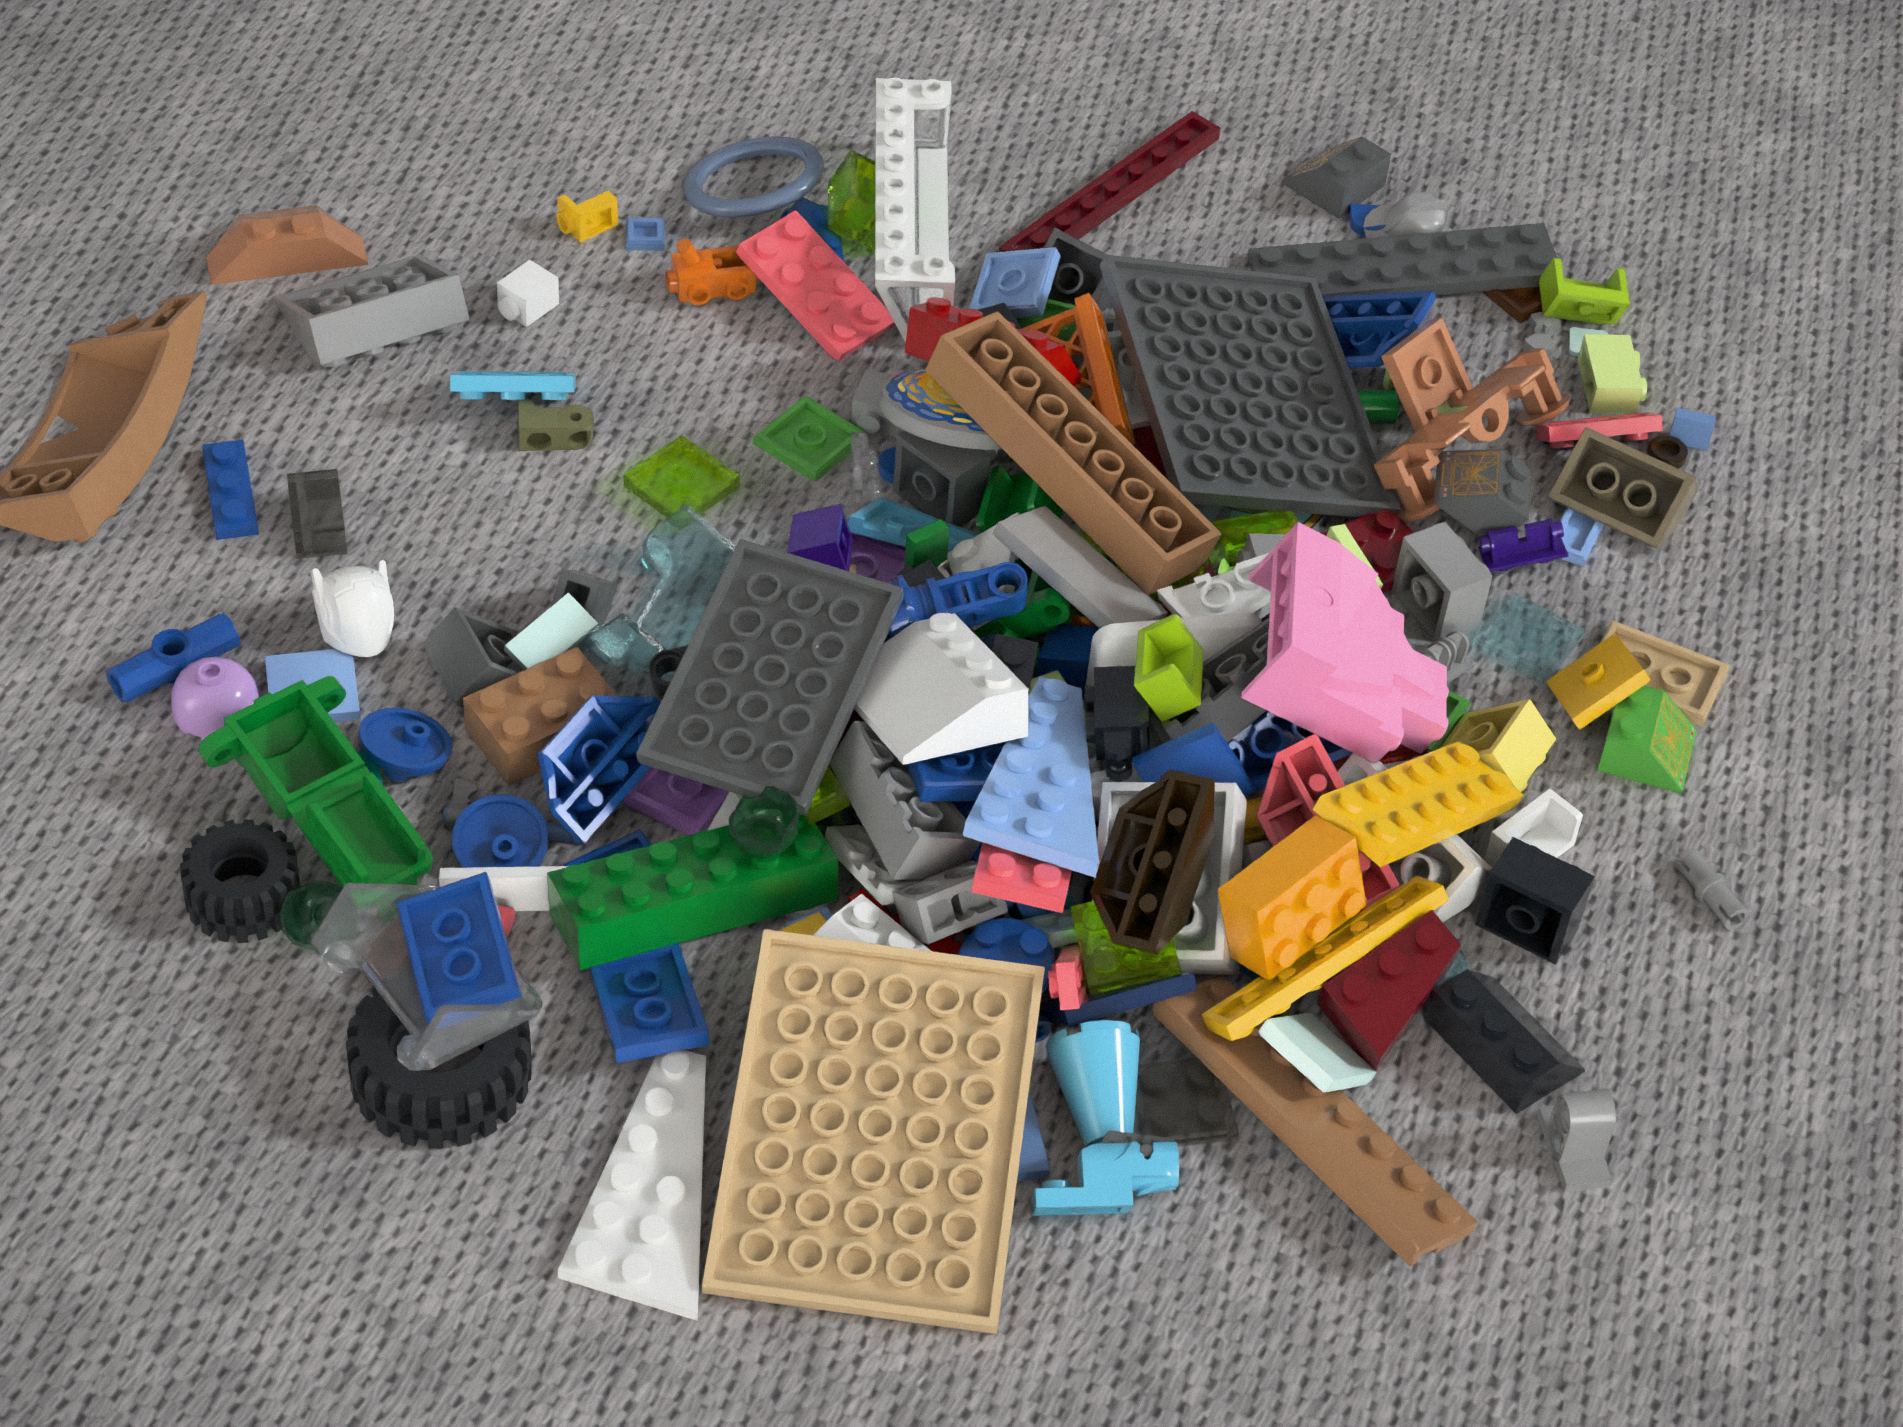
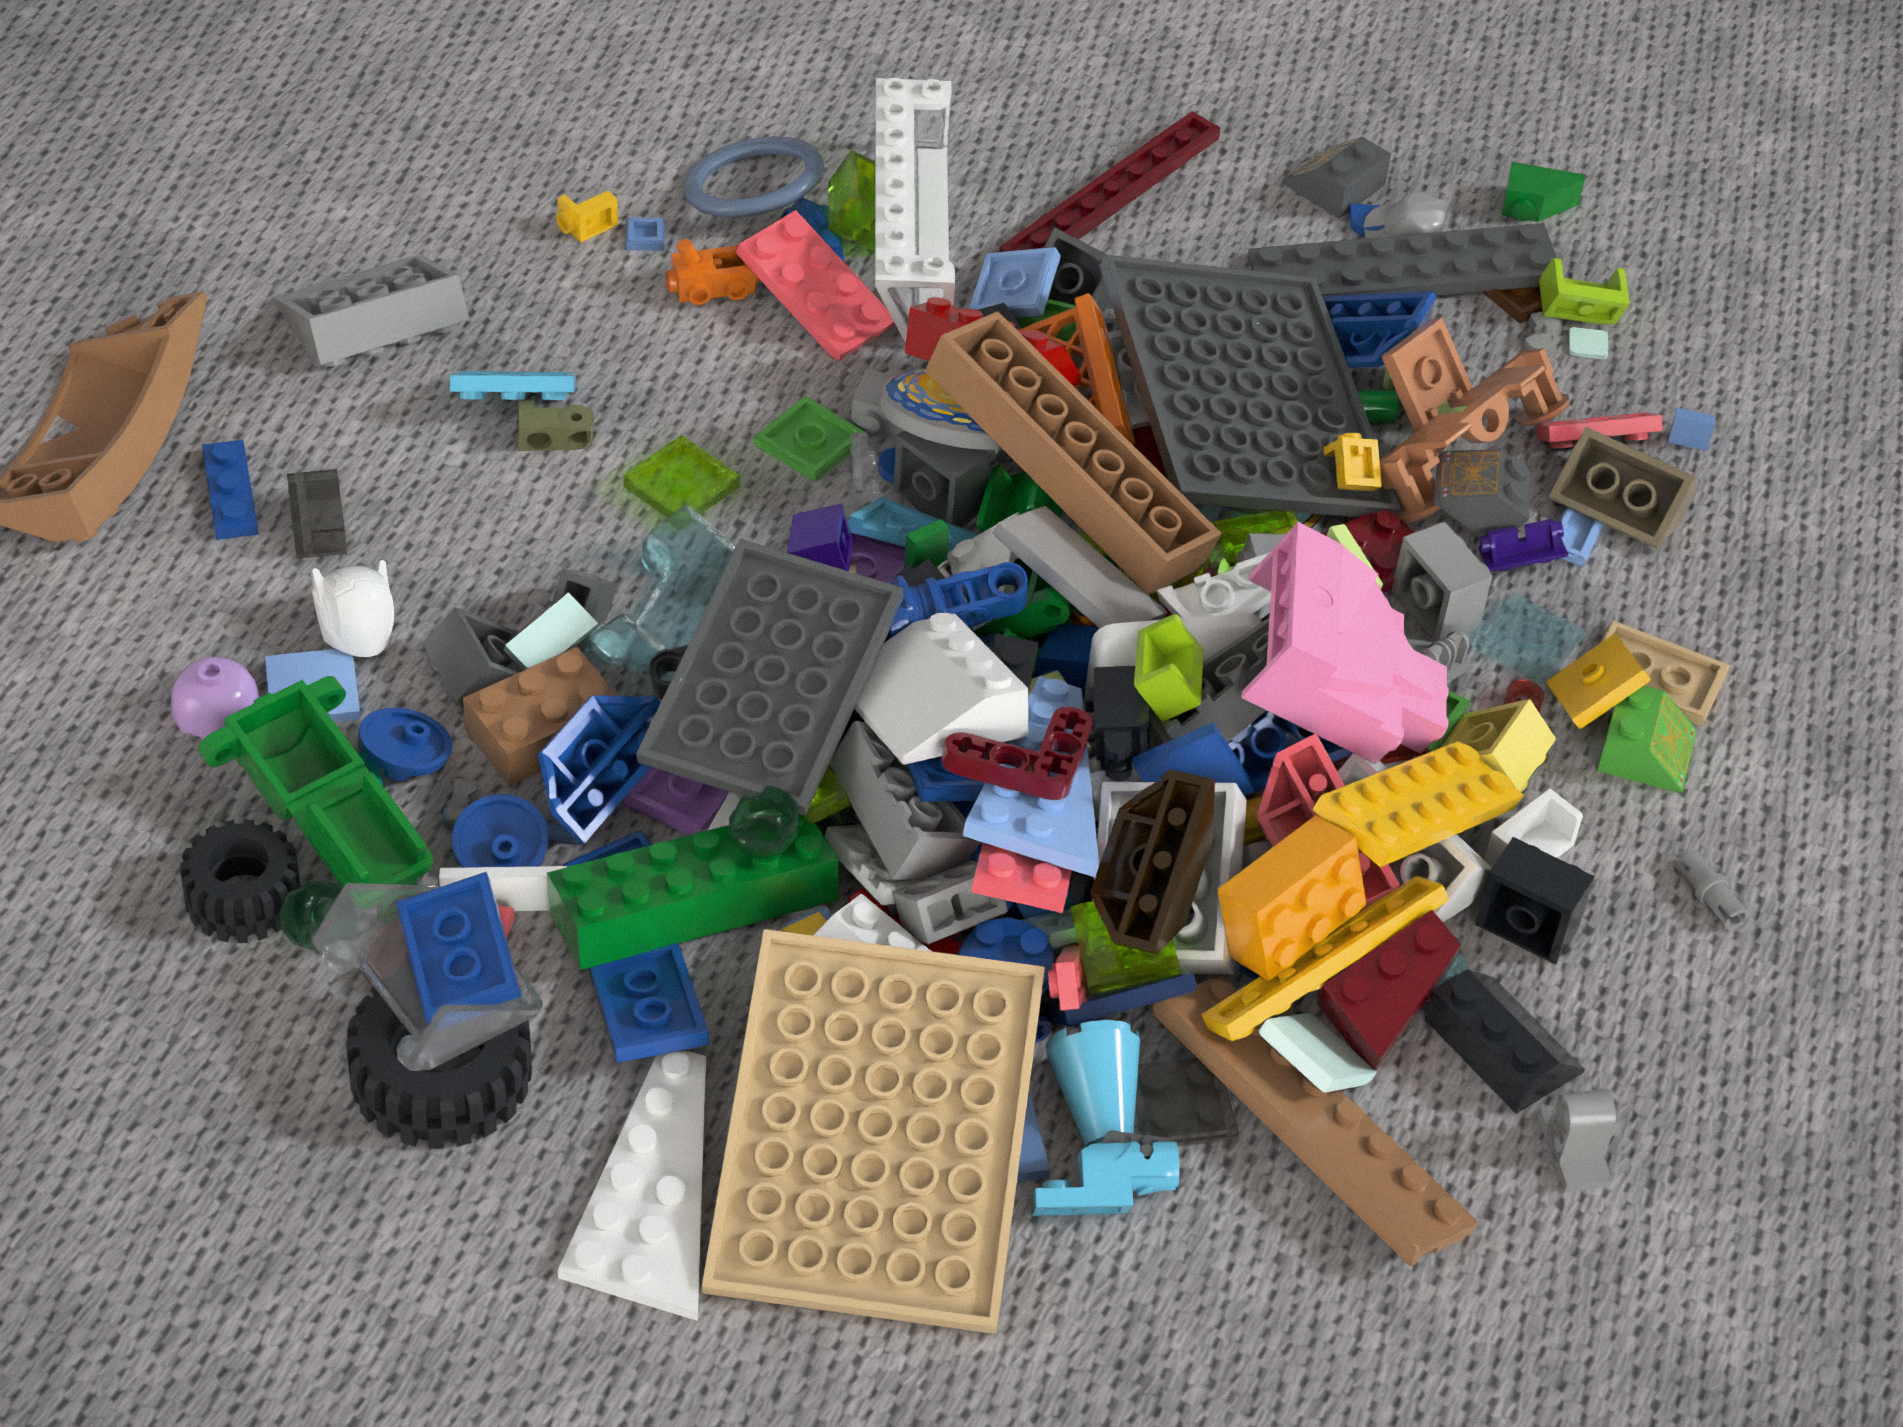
blue piece [106,613,240,703] -> none
nougat wedge [206,205,368,285] -> none
white brick [497,260,559,327] -> none
yellowish green brick [1578,334,1647,414] -> none
dark brown tile [1646,436,1688,469] -> none
none -> dark red beam [941,707,1092,800]
none -> yellow bracket [1323,433,1381,491]
none -> green slope [1502,162,1585,222]
none -> clear red bush [1504,679,1544,712]

